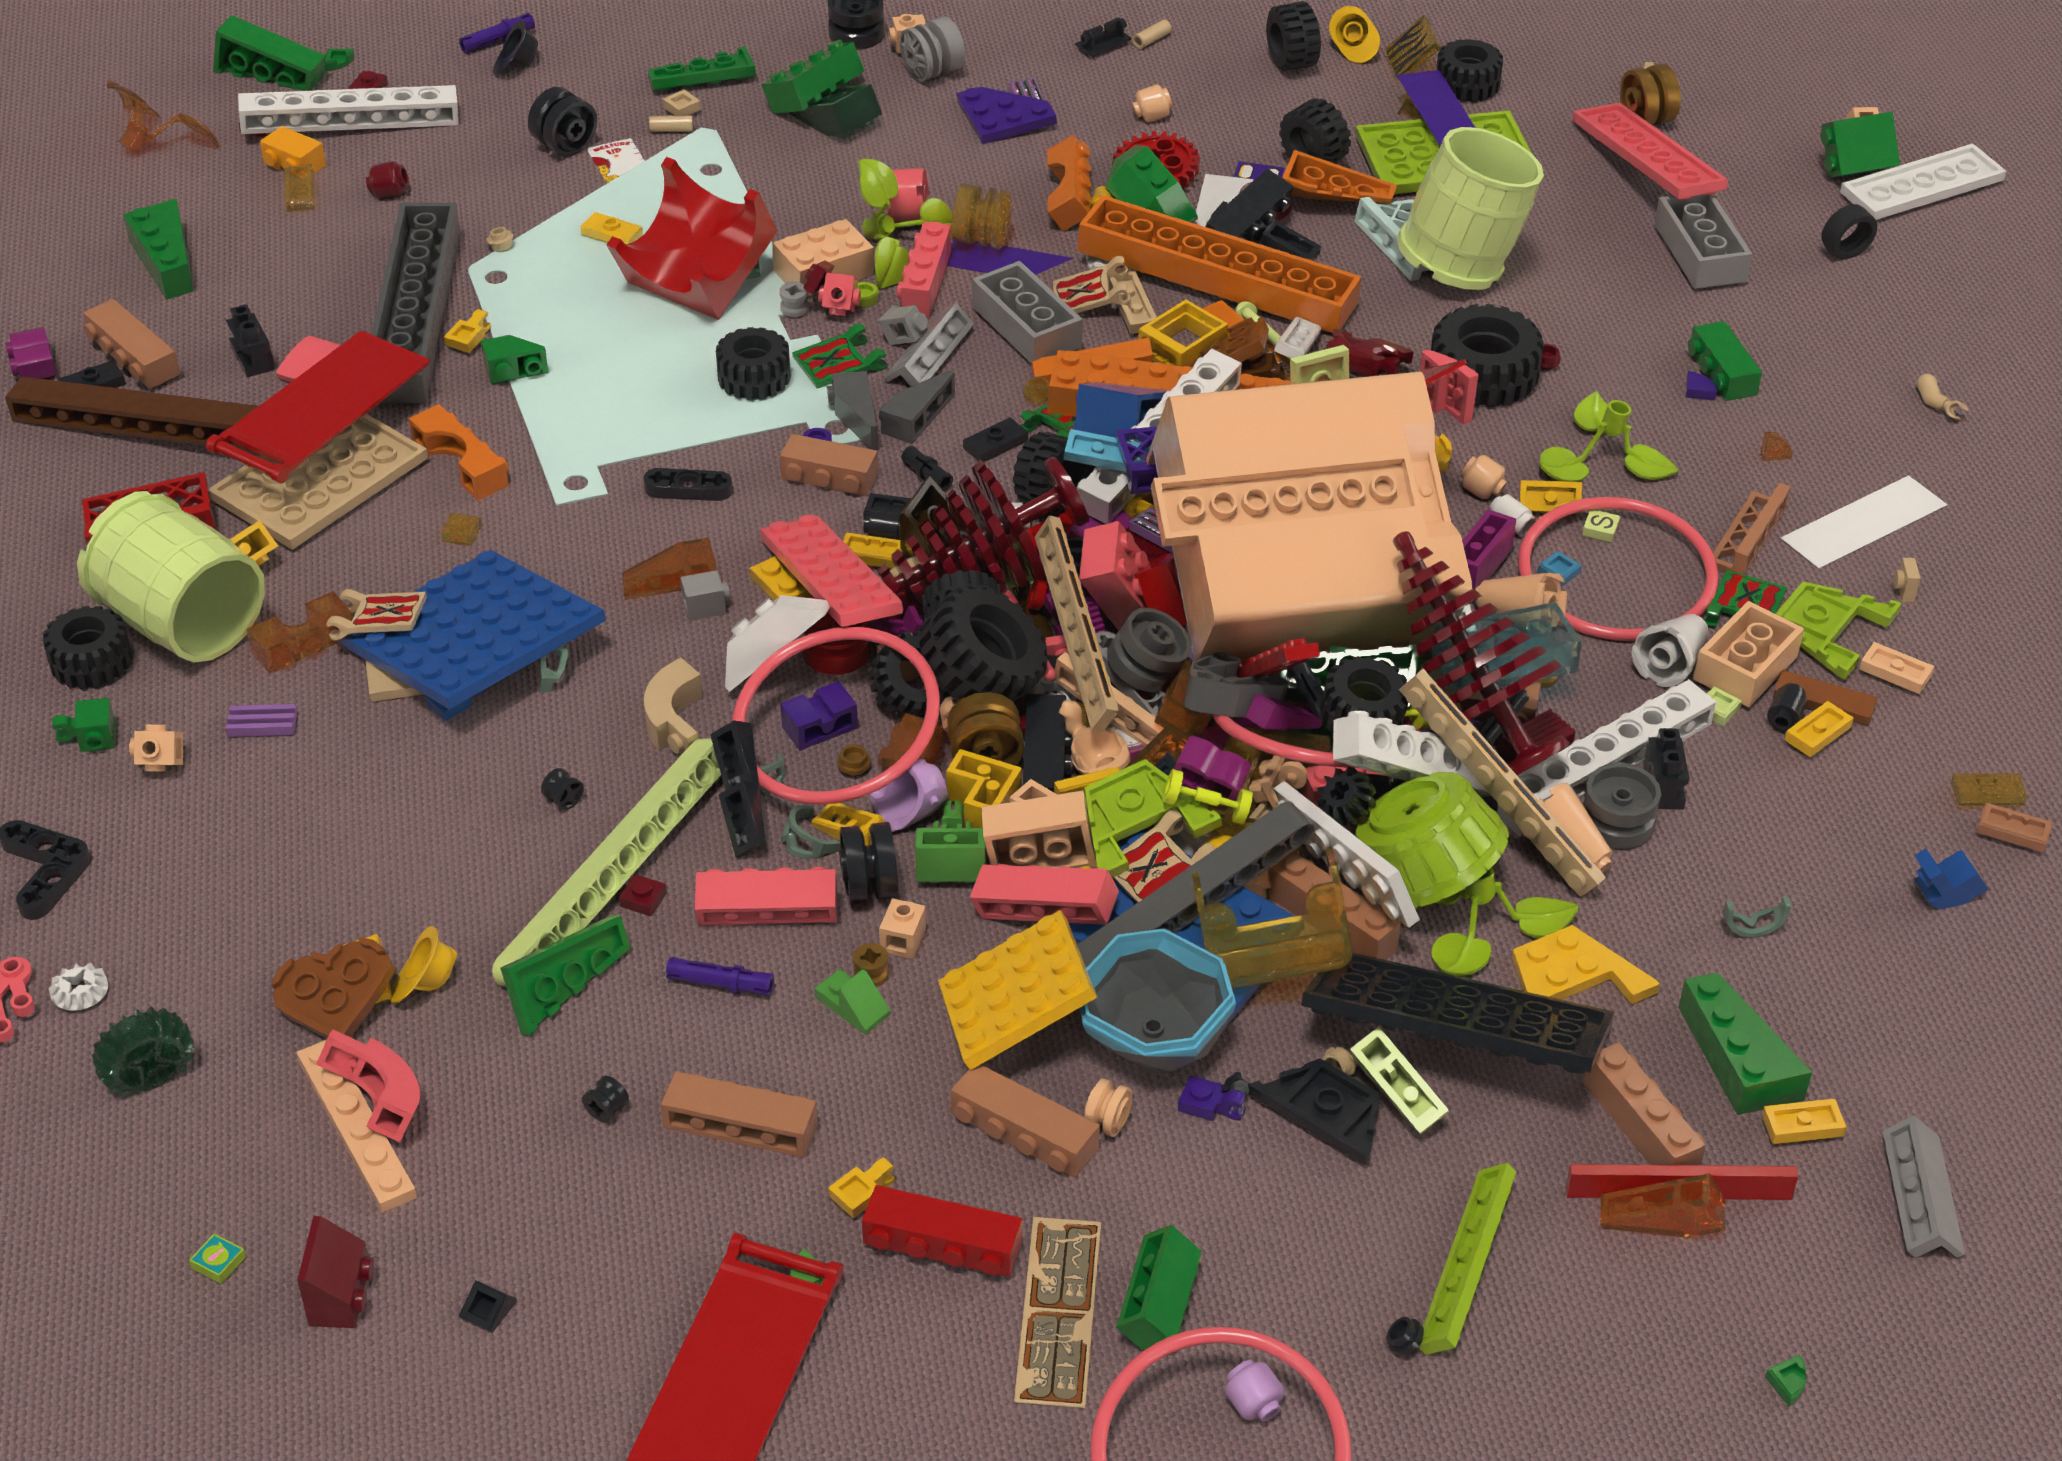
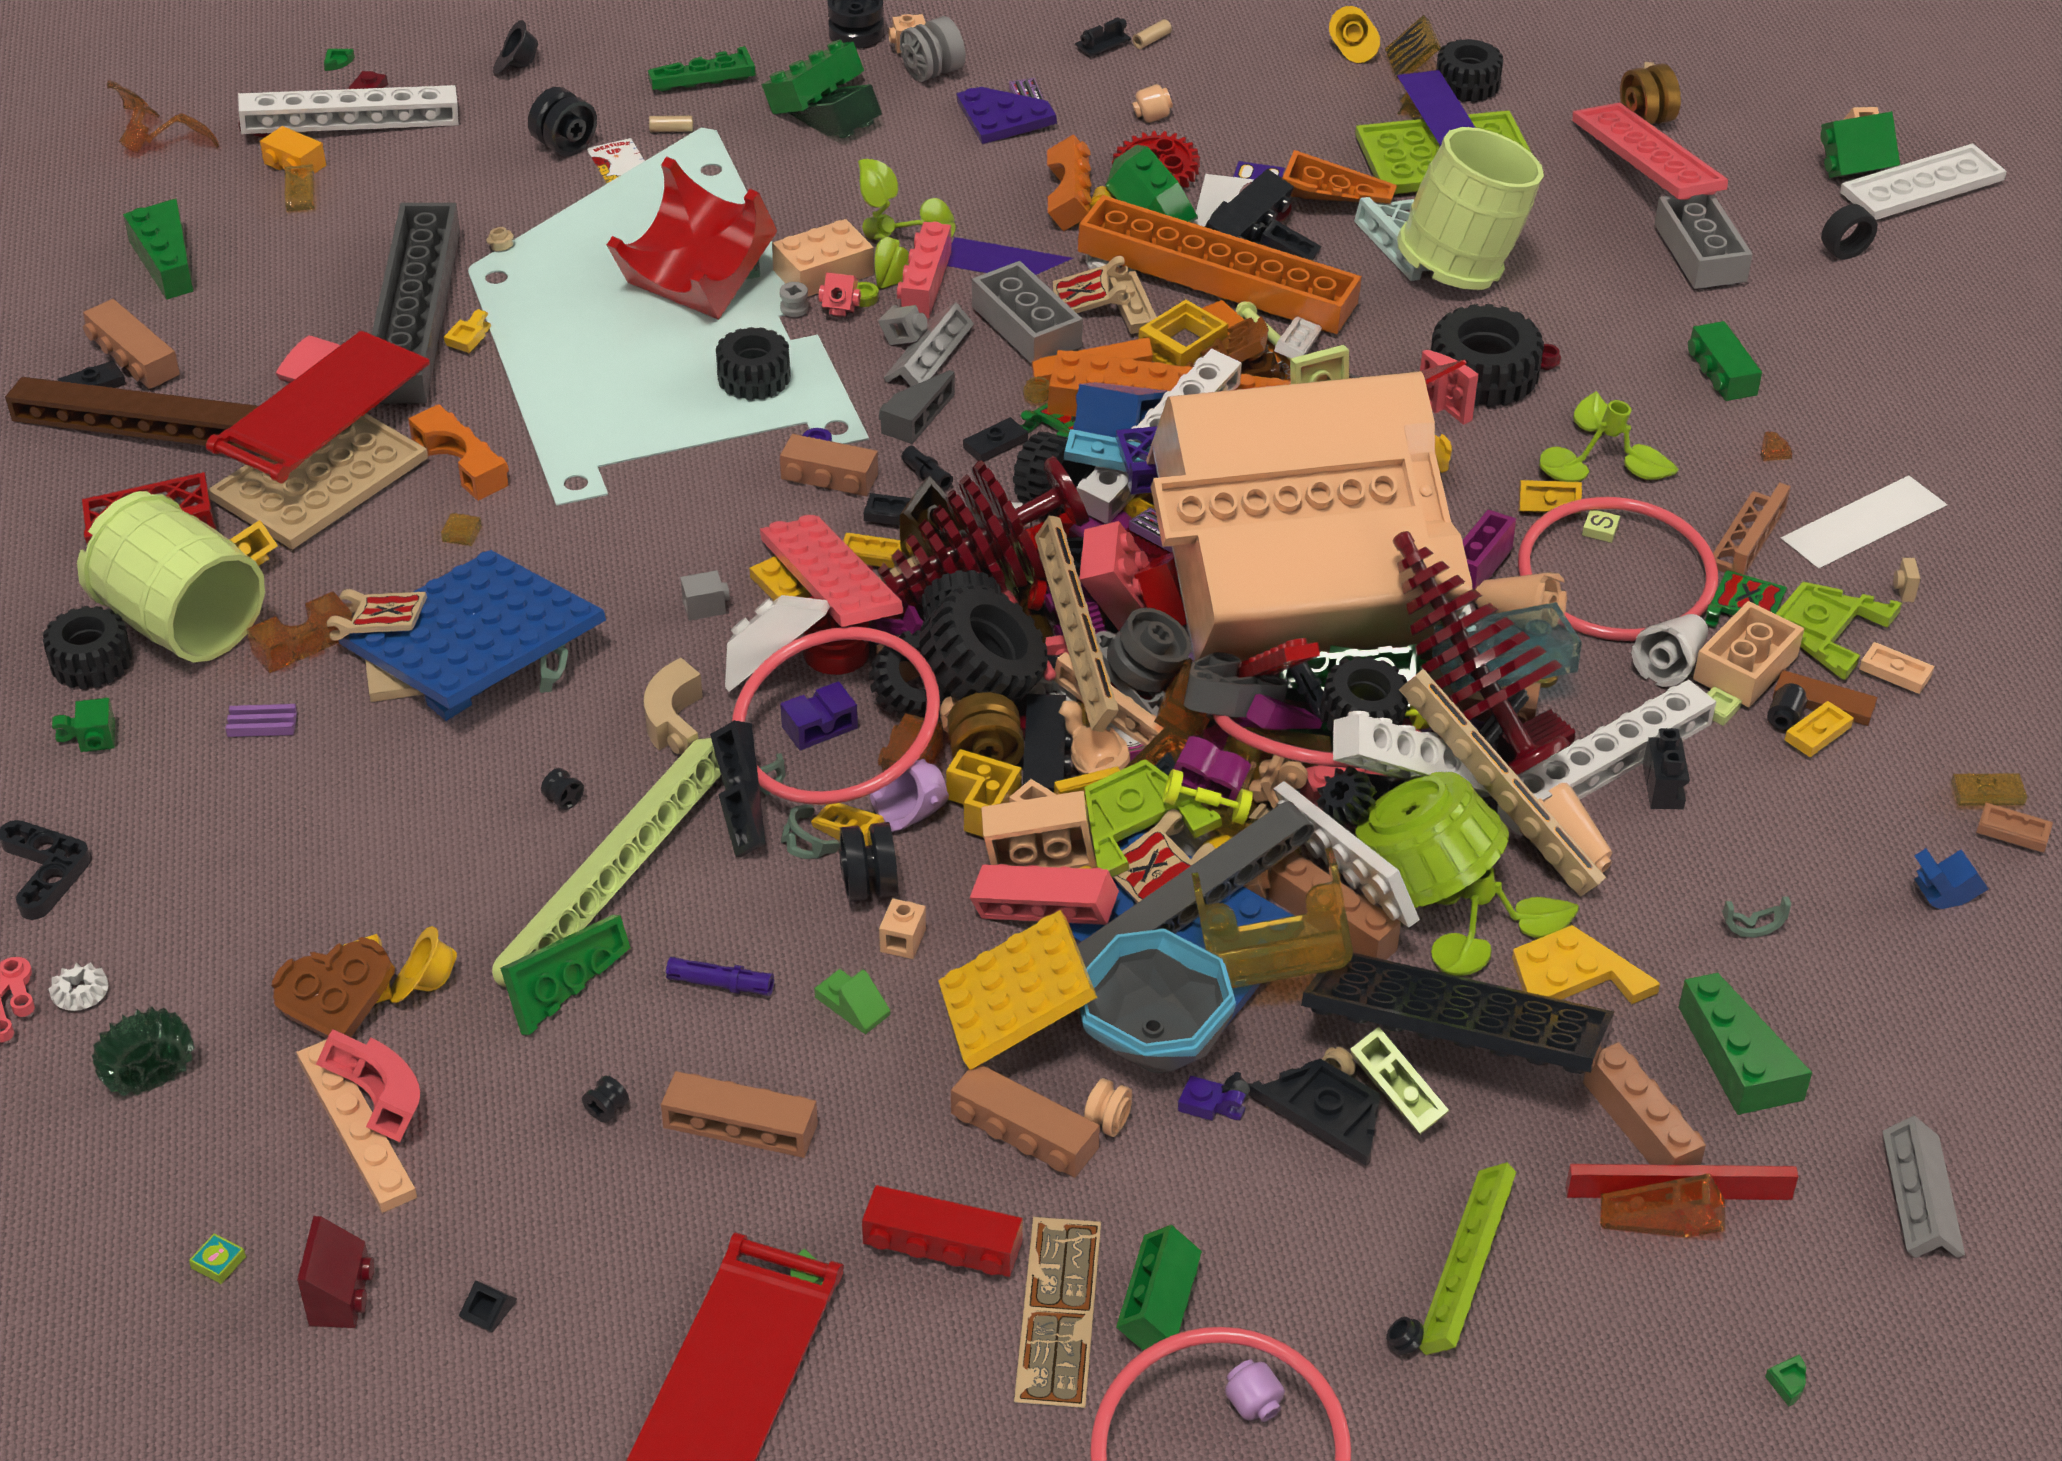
magenta brick [5,327,56,379] -> none
light nougat brick [129,724,183,771] -> none
green wedge [213,15,326,91] -> none
black hips [226,304,275,377] -> none
dark red head [366,161,409,200] -> none
dark purple pin [459,12,535,54] -> none
green slope [481,335,548,384] -> none
yellow plate [580,212,643,244] -> none
dark red plate [619,874,667,916] -> none
clear orange slope [621,537,717,600] -> none
black beam [644,468,732,501] -> none
tan plate [663,90,701,116] -> none
coral brick [695,867,838,925] -> none
green flag [792,323,887,389] -> none
dark red plate [803,260,835,294] -> none
dark grey slope [827,371,877,450] -> none
yellow plate [828,1157,895,1219] -> none
pearl gold plate [837,745,871,775] -> none
pearl gold wheel [853,943,889,987] -> none
black brick [863,510,901,540] -> none
coral brick [887,168,929,223] -> none
bright green brick [915,800,986,883] -> none
clear yellow wheel [951,183,1012,249] -> none
black tyre [1266,1,1321,72] -> none
black tyre [1279,98,1351,164] -> none
dark red animal [1323,329,1414,377] -> none
light nougat head [1460,455,1507,500] -> none
white brick [1489,494,1536,537] -> none
dark azure tile [1537,551,1582,587] -> none
dark grey wheel [1583,763,1661,849] -> none
dark purple tile [1686,371,1717,400] -> none
yellow plate [1762,1099,1847,1144] -> none
tan arm [1917,374,1969,420] -> none

